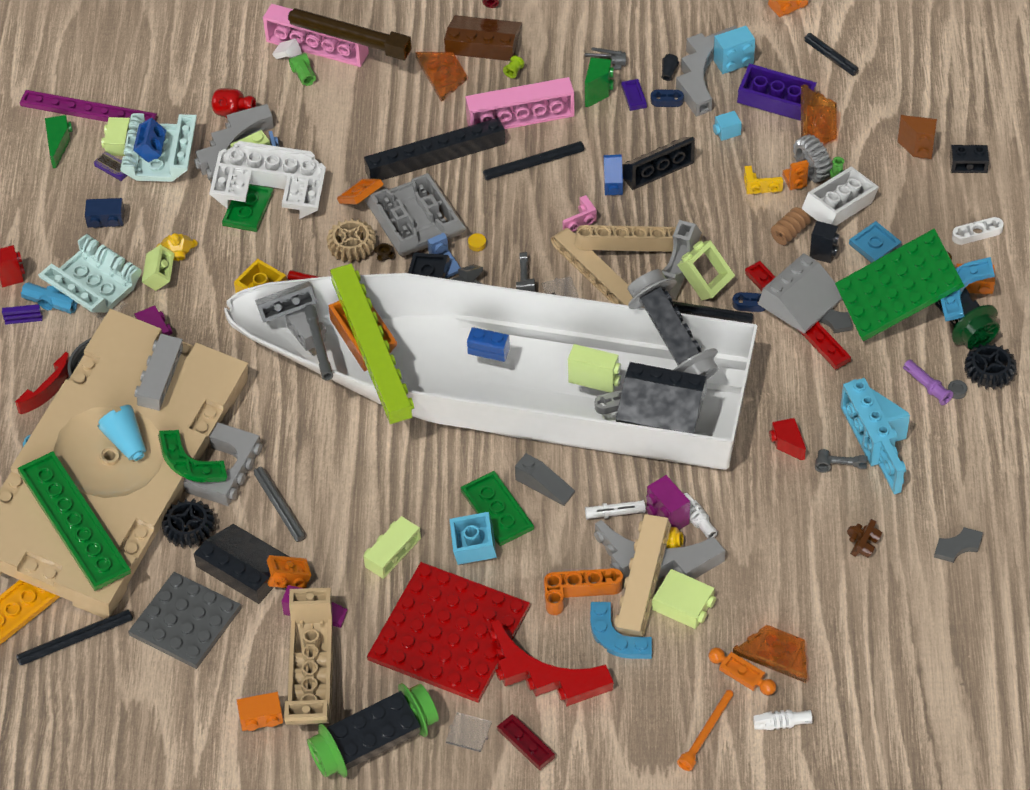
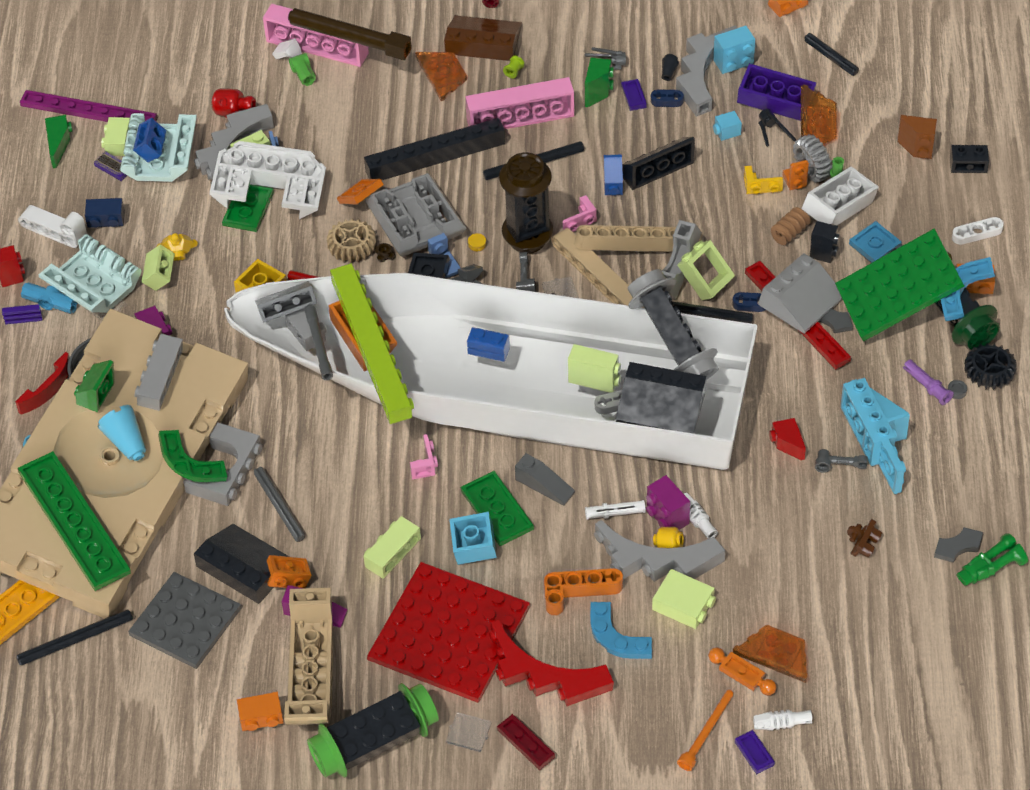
black gear [161,498,215,548] -> none
tan brick [615,514,671,637] -> none
none -> white beam [18,205,87,248]
none -> green slope [74,360,115,412]
none -> bright pink bracket [410,434,438,480]
none -> brick [499,152,553,254]
none -> dark purple tile [734,730,775,775]
none -> black plant [758,109,796,147]
none -> green piece [956,533,1028,586]

